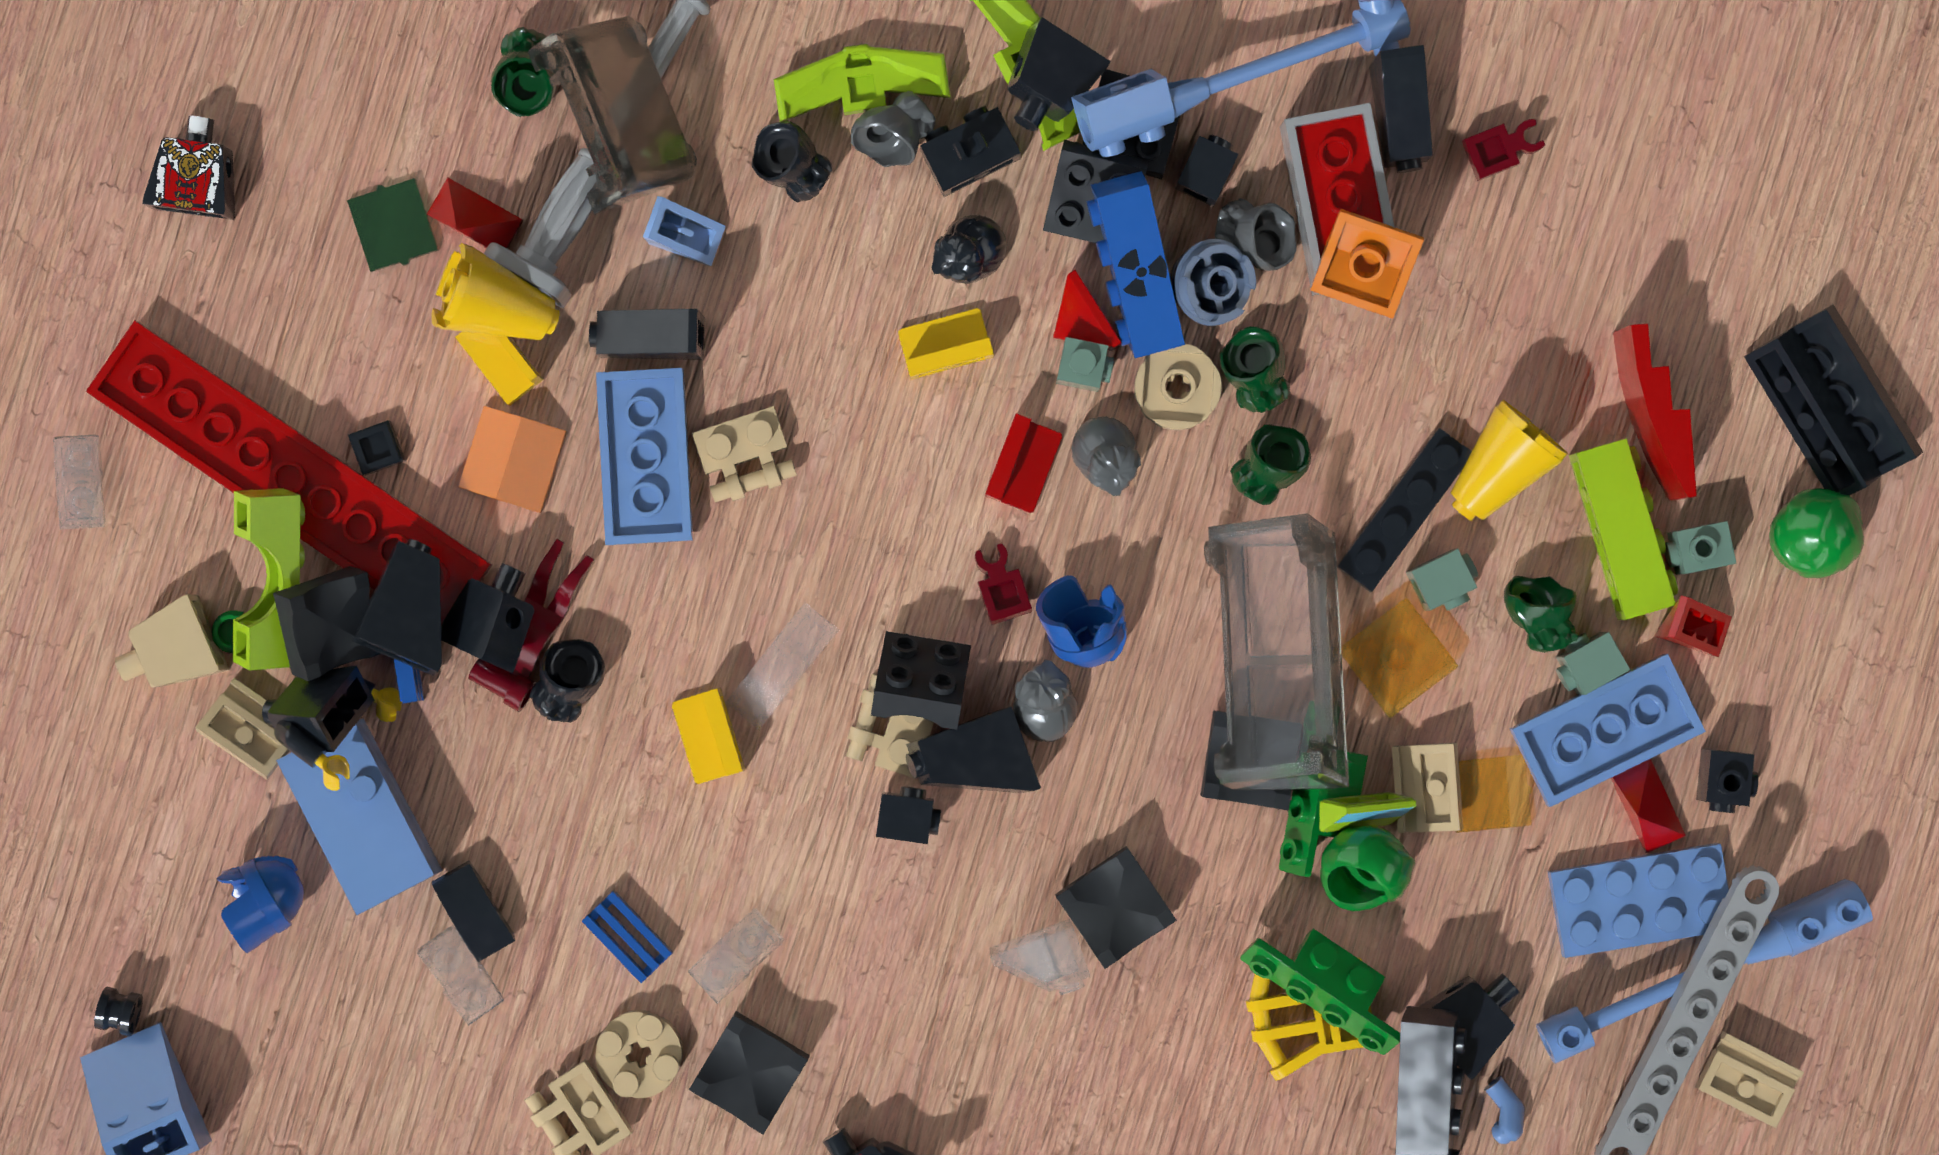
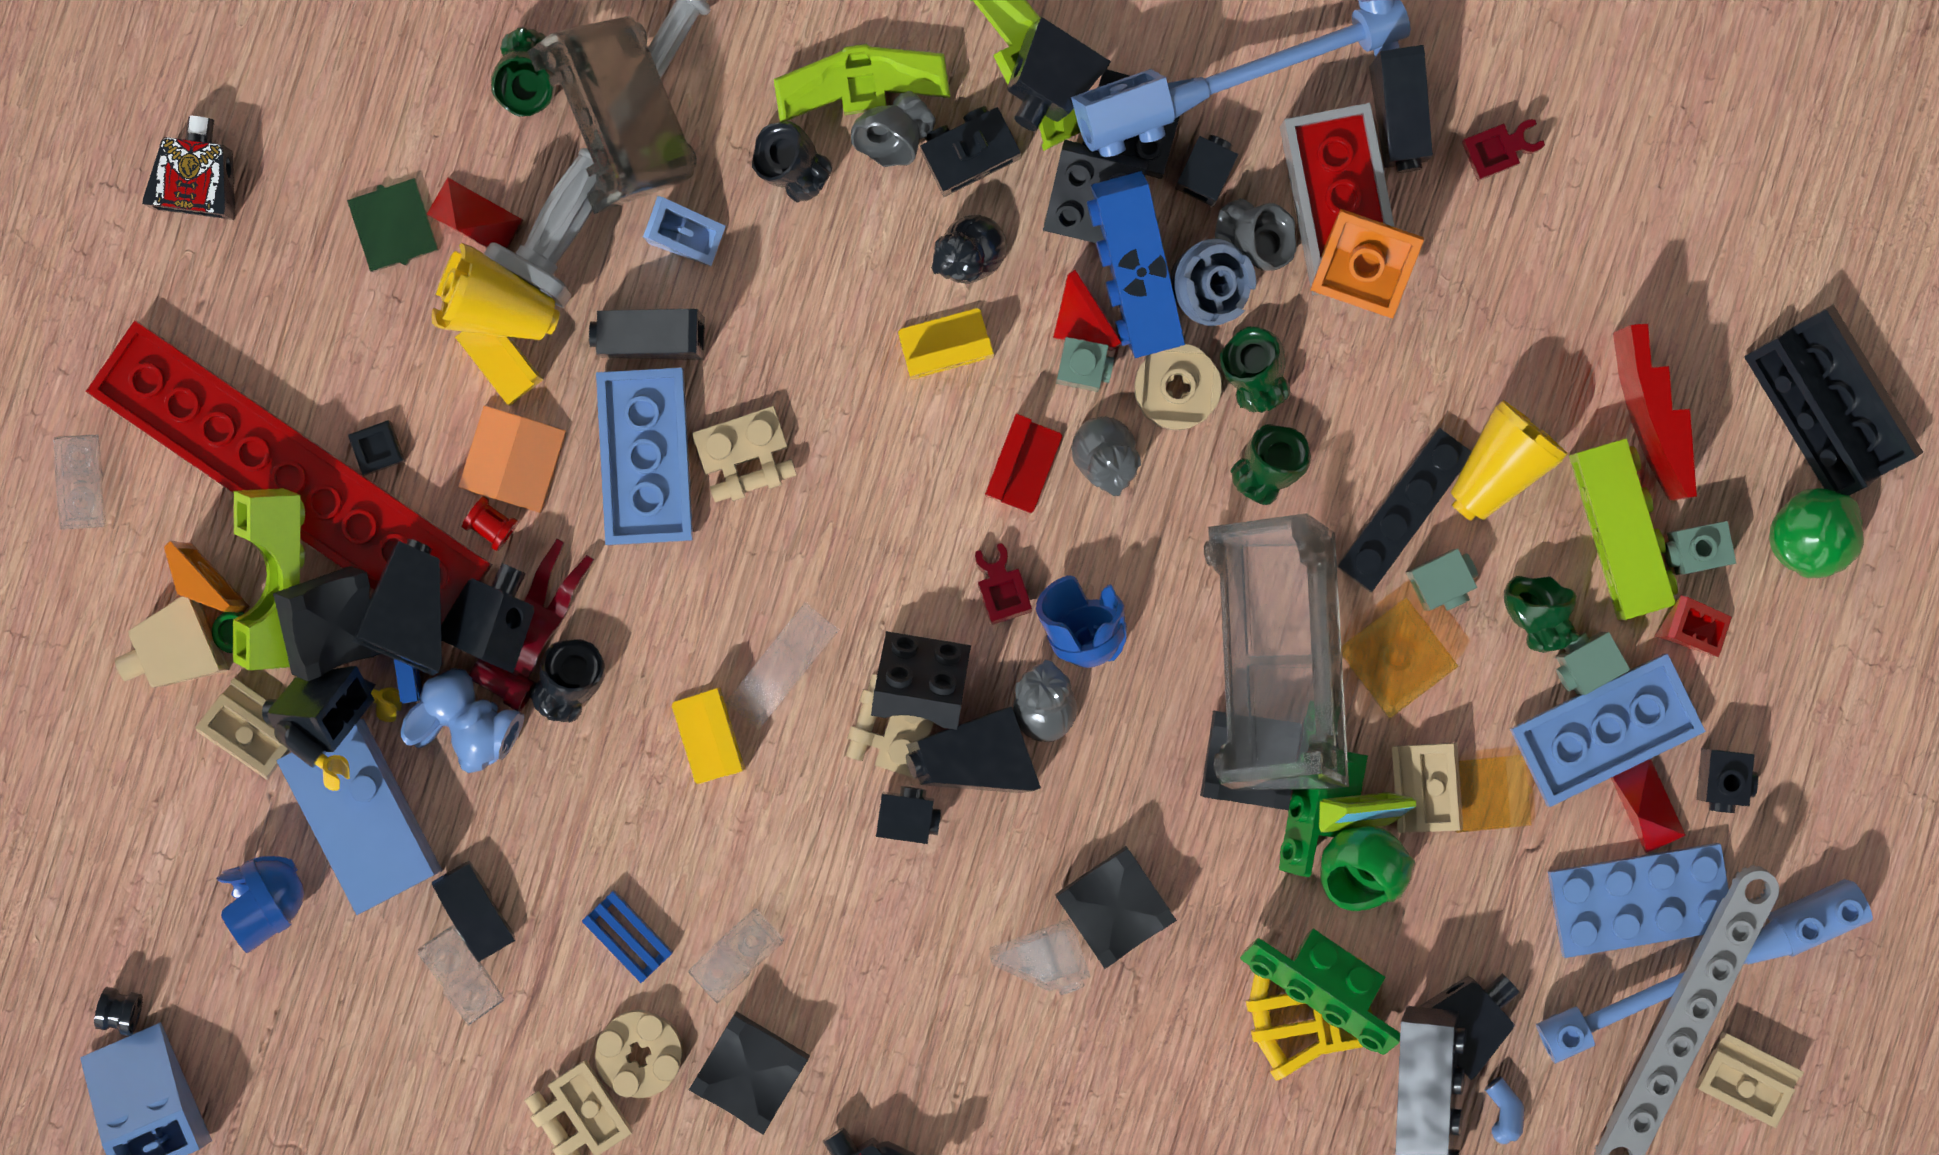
none -> orange slope [164,541,250,612]
none -> medium blue animal [401,668,524,773]
none -> red bush [461,496,519,551]

